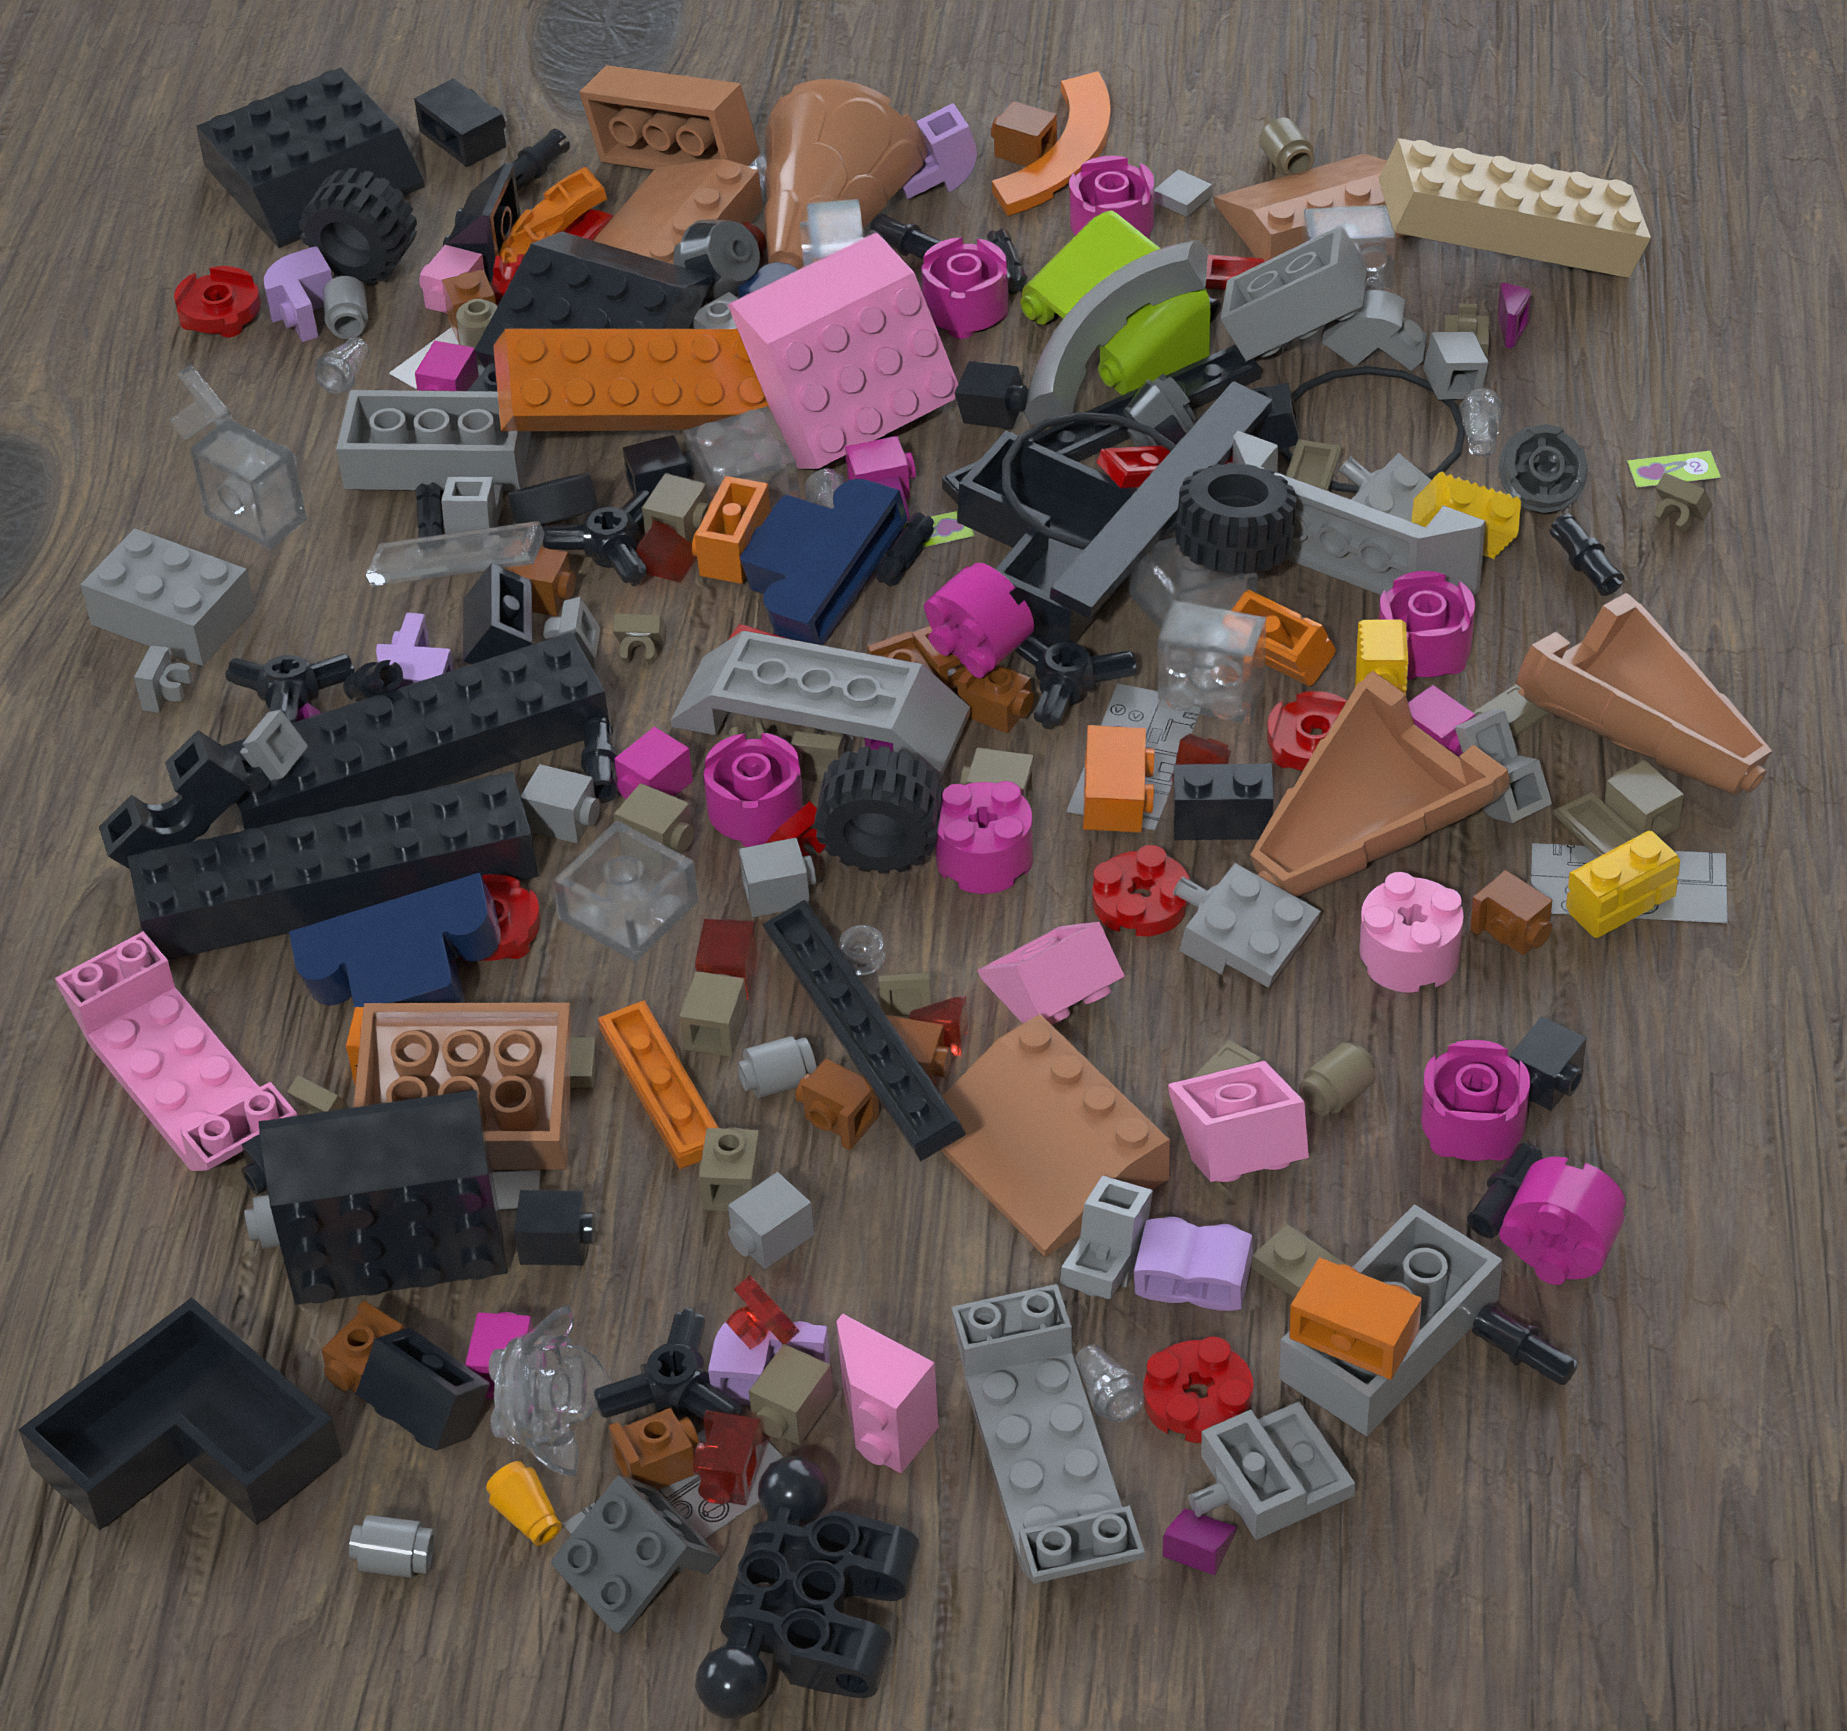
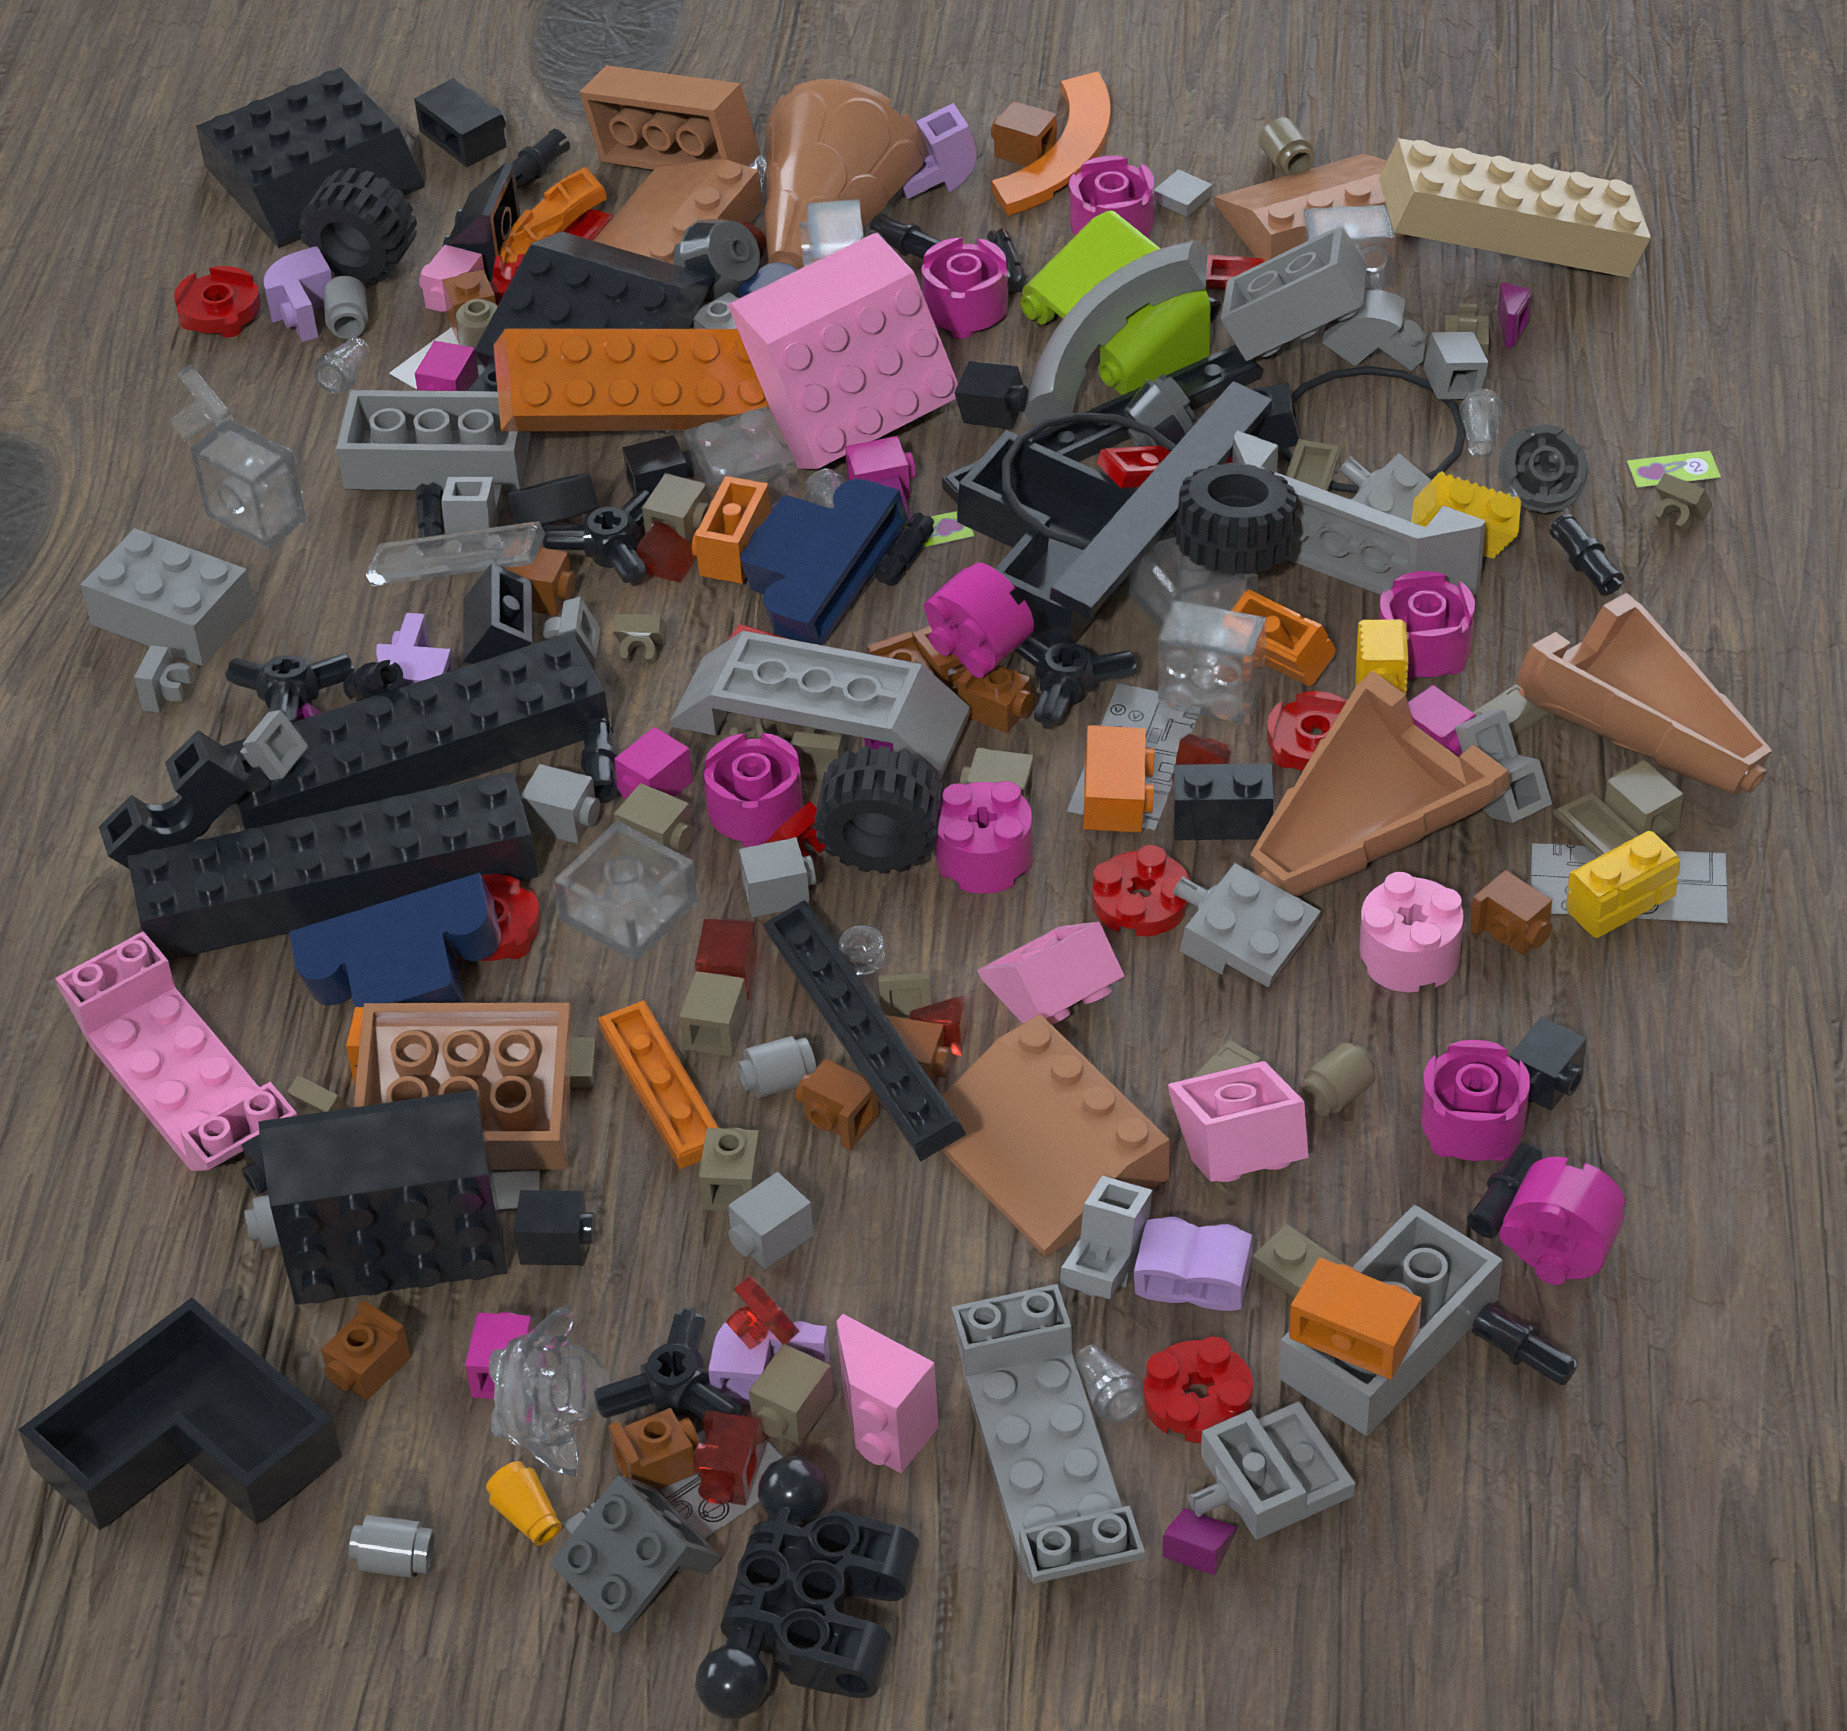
black brick [356,1327,490,1451] -> none

